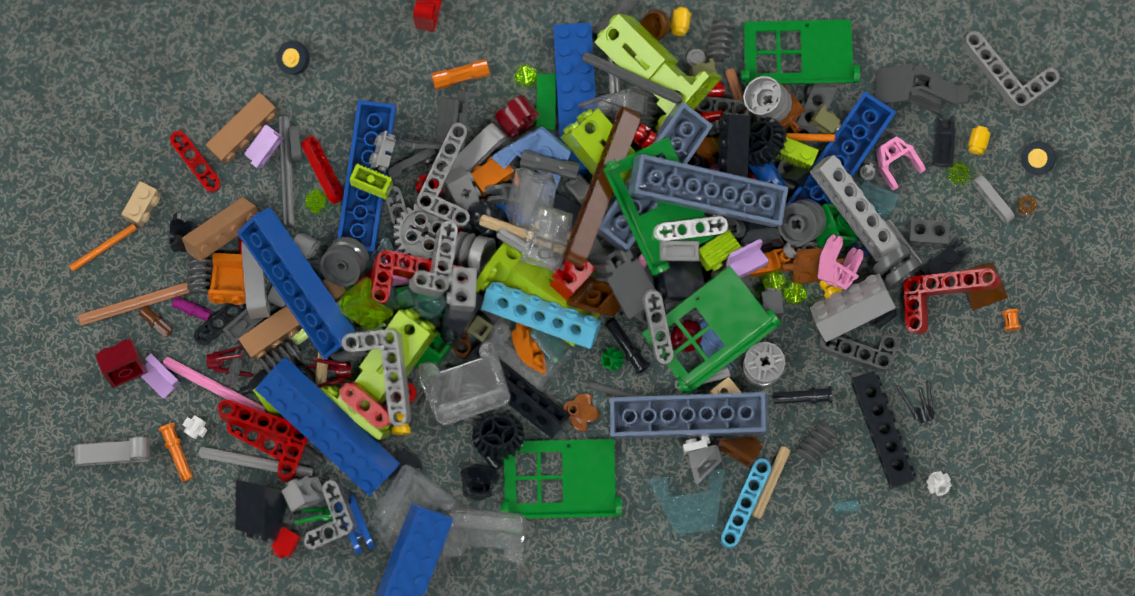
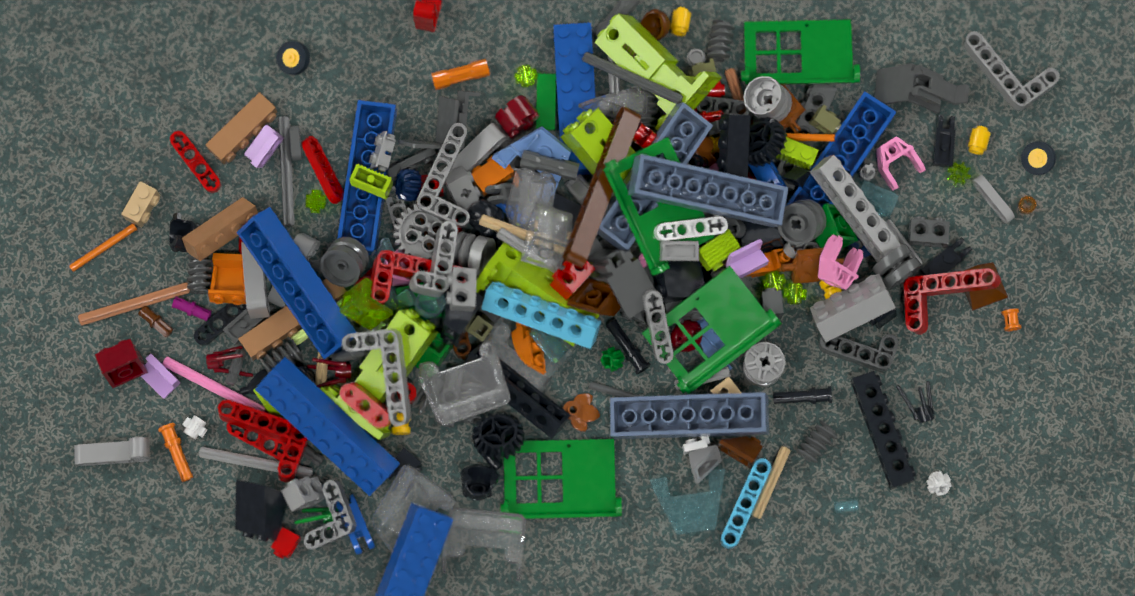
none -> dark blue gear [395,169,422,201]

